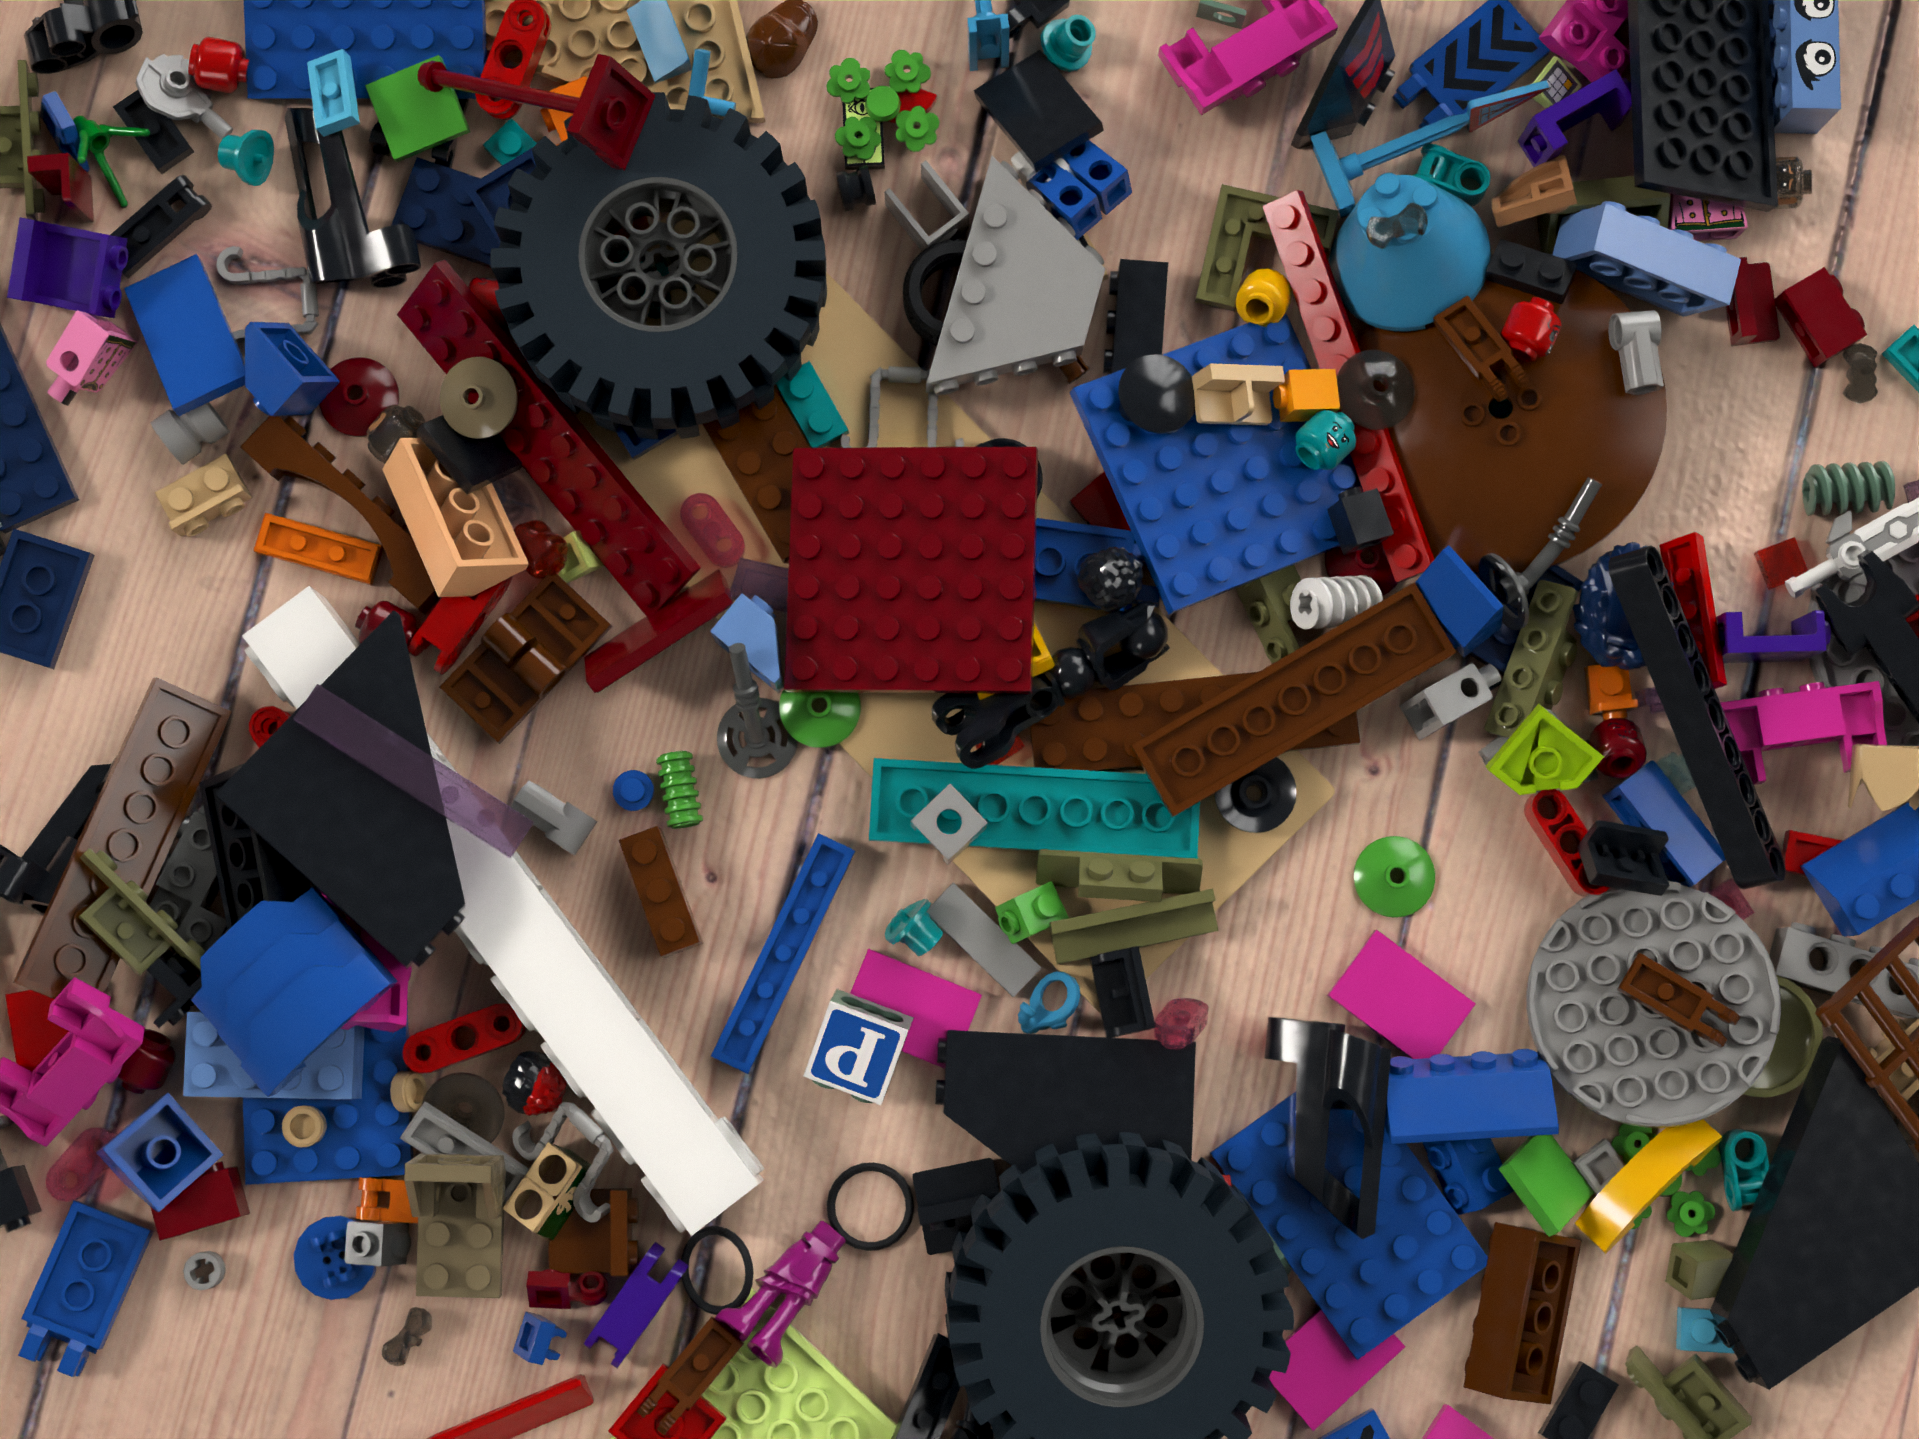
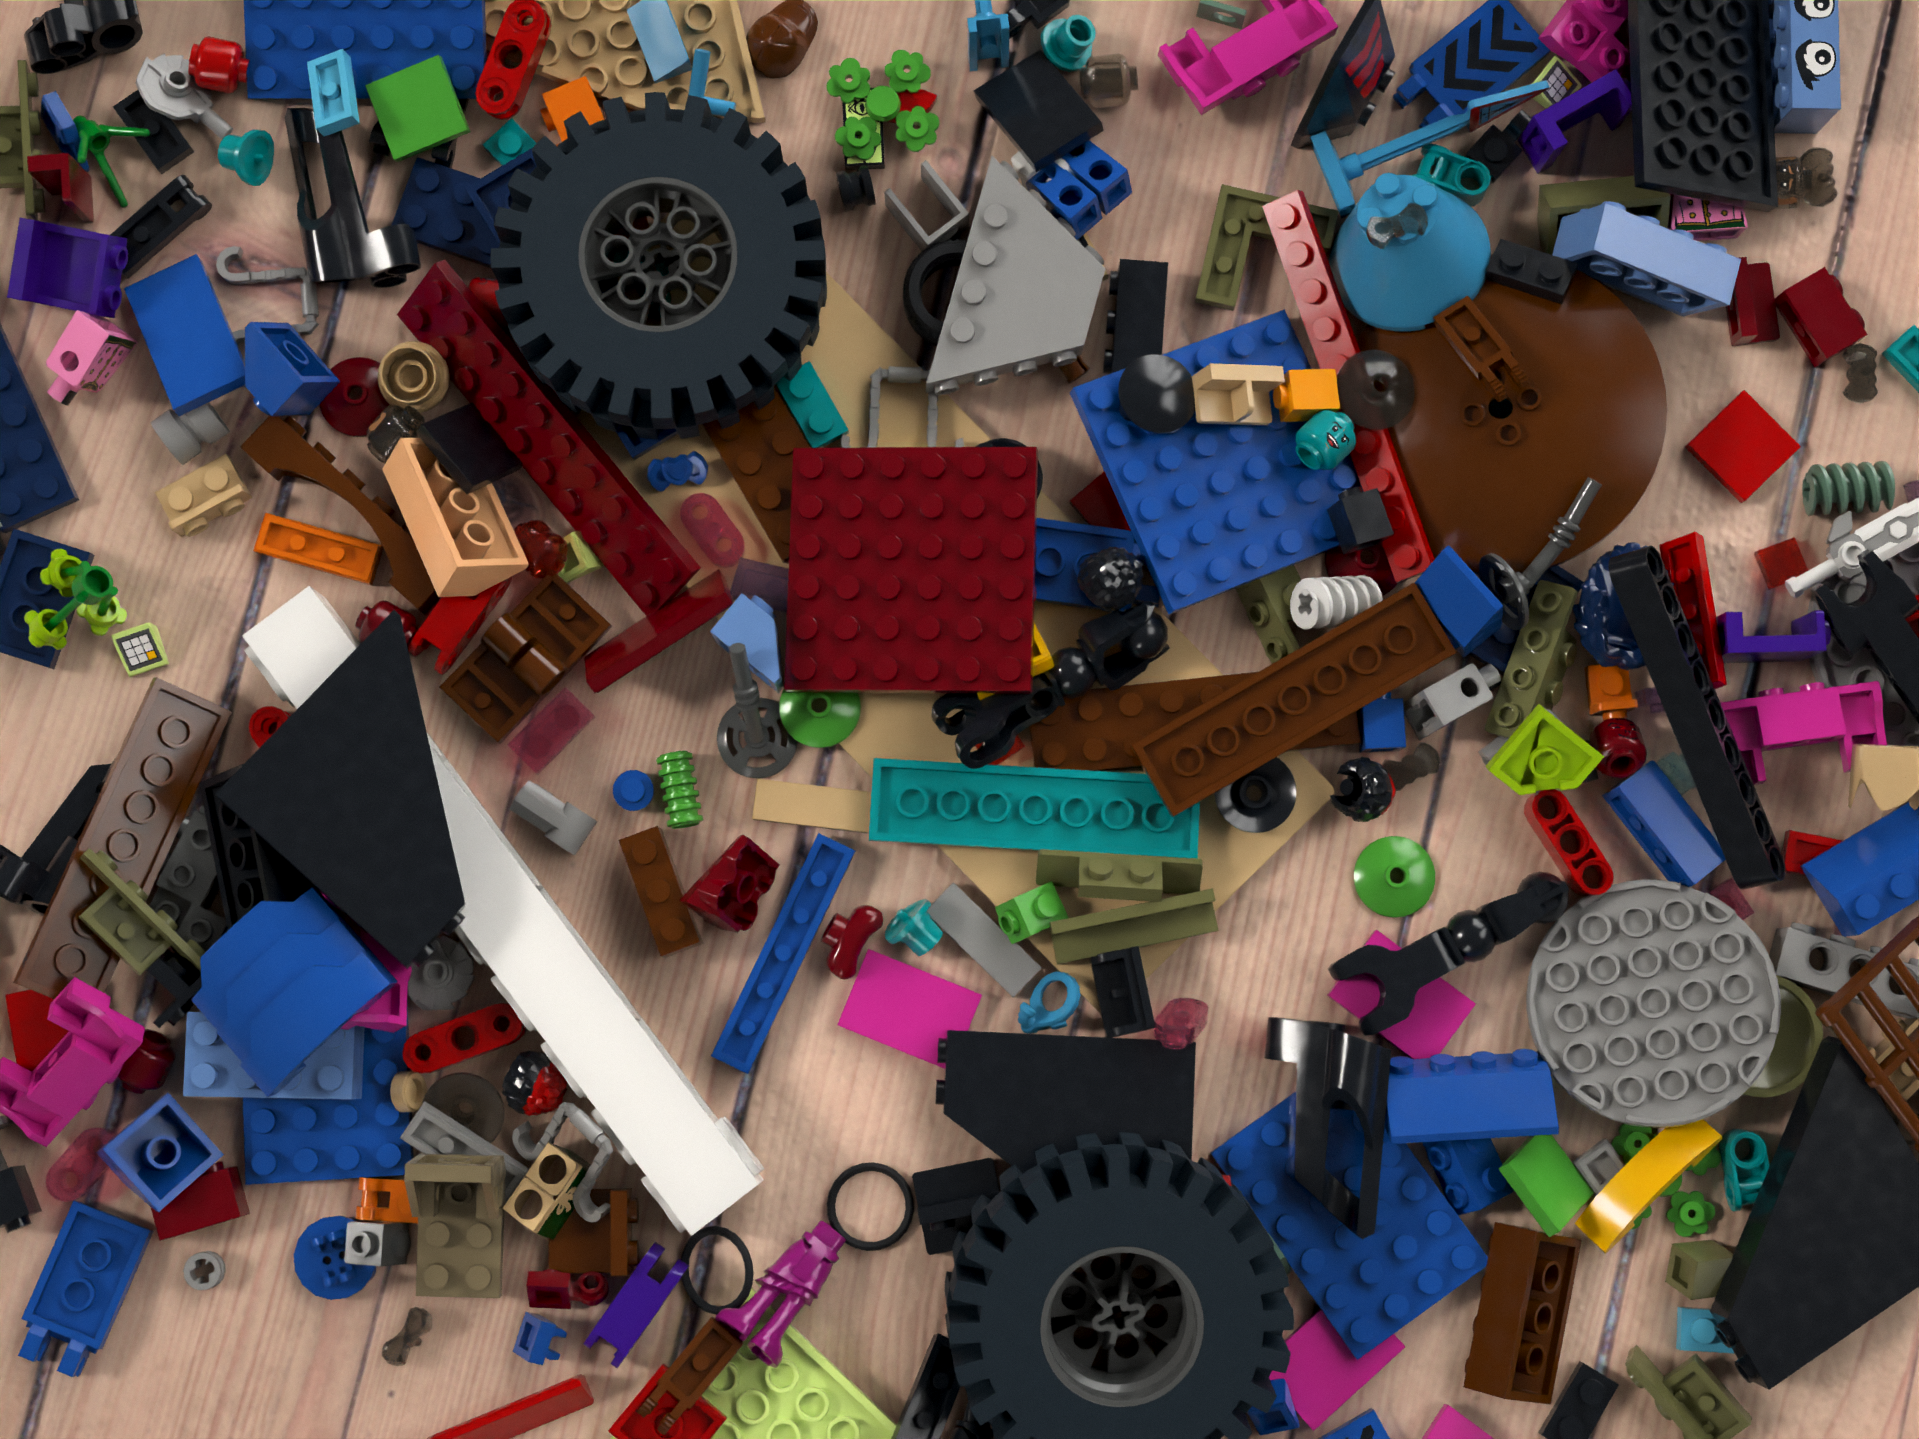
tan tile [282,1105,327,1147] -> none
clear purple tile [293,684,534,859] -> none
dark red tile [418,54,656,171] -> none
dark tan dish [440,357,518,439] -> none
piece [803,989,914,1105] -> none
light grey piece [910,784,988,865] -> none
yellow head [1235,268,1292,327] -> none
medium nougat plate [1491,155,1577,228] -> none
red head [1500,297,1562,362] -> none
black bracket [1577,820,1670,896] -> none
light grey piece [1608,310,1664,395] -> none
reddish brown hinge [1617,953,1740,1047] -> none
none -> lime plant [24,549,127,650]
none -> slope [111,623,169,677]
none -> tan piece [378,341,450,414]
none -> light grey piece [407,935,475,1010]
none -> clear pink plate [507,687,595,774]
none -> blue piece [647,451,708,492]
none -> dark red slope [679,835,780,933]
none -> tan tile [752,779,872,834]
none -> dark red piece [821,905,883,980]
none -> clear smoke head [1079,53,1138,108]
none -> blue slope [1247,1378,1299,1435]
none -> black piece [1328,871,1569,1036]
none -> black piece [1330,757,1396,822]
none -> blue brick [1357,692,1406,753]
none -> clear smoke piece [1382,742,1440,791]
none -> black plate [1464,110,1532,183]
none -> red tile [1685,390,1801,503]
none -> clear smoke piece [1799,147,1838,207]

